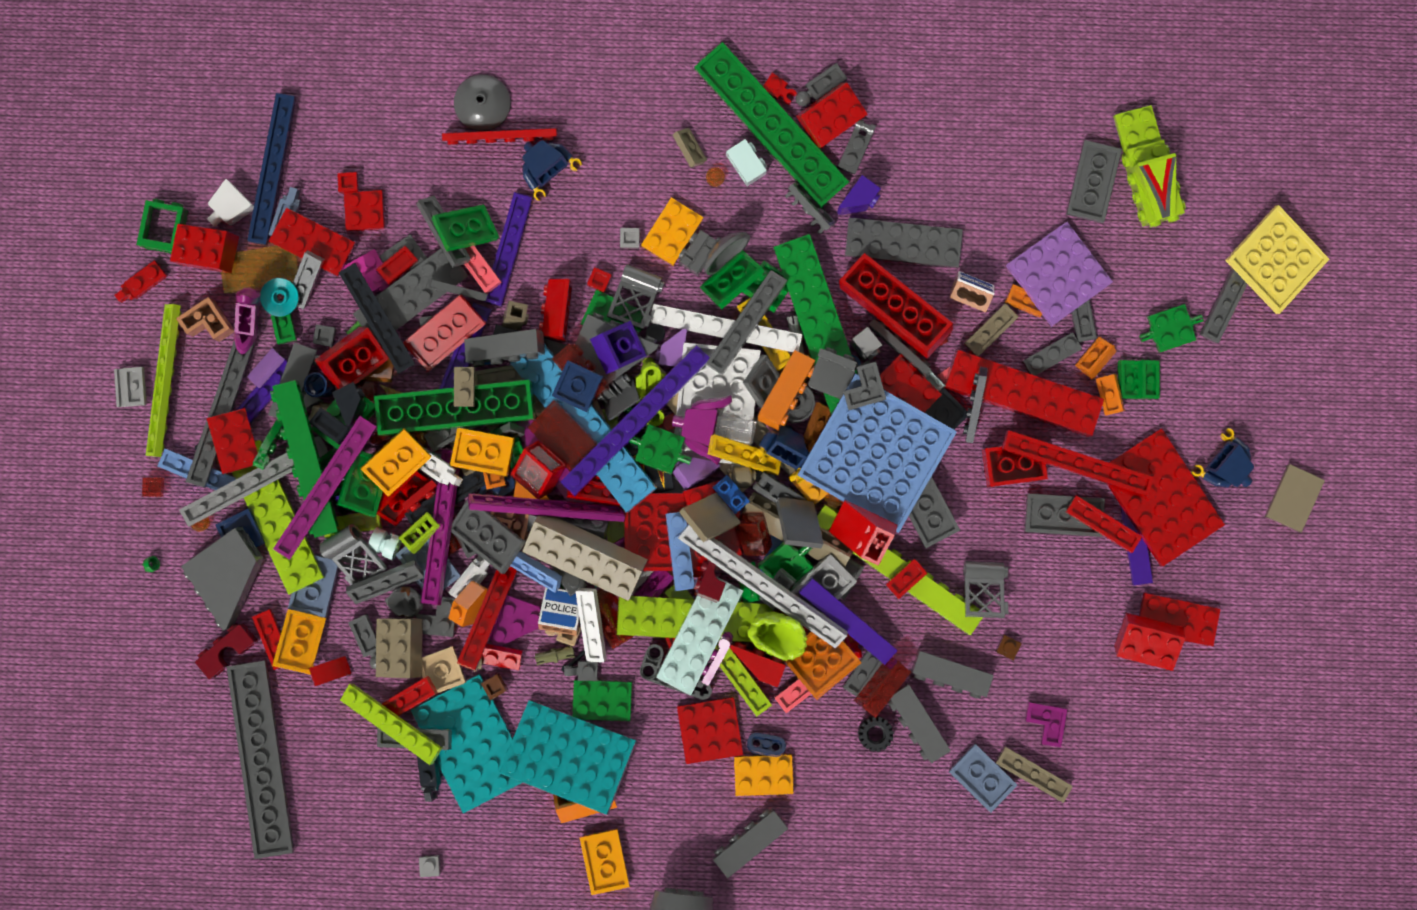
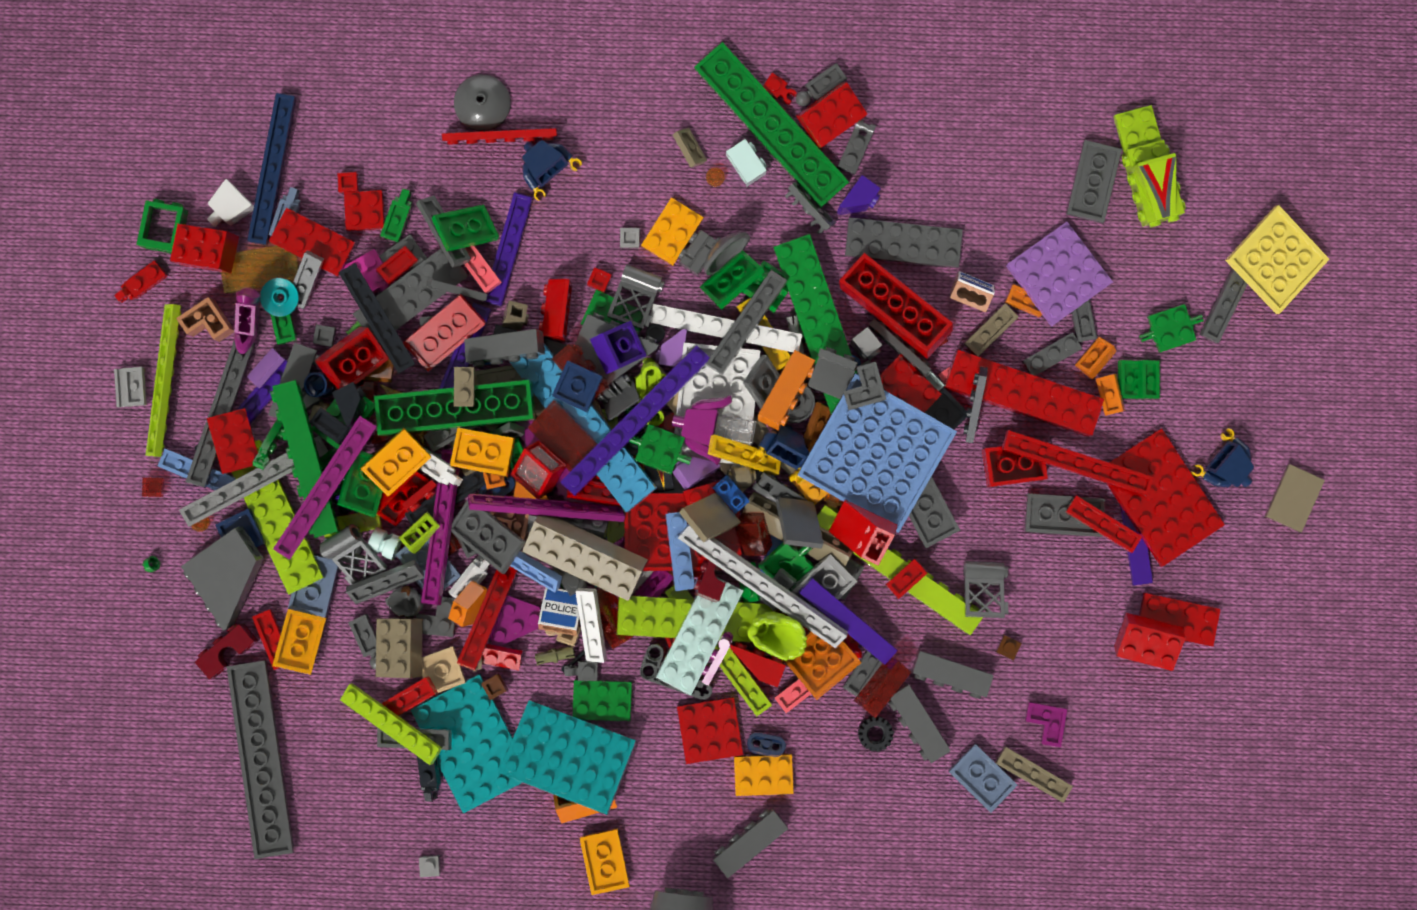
red slope [309,656,352,687] -> none
none -> green hinge [380,189,412,243]

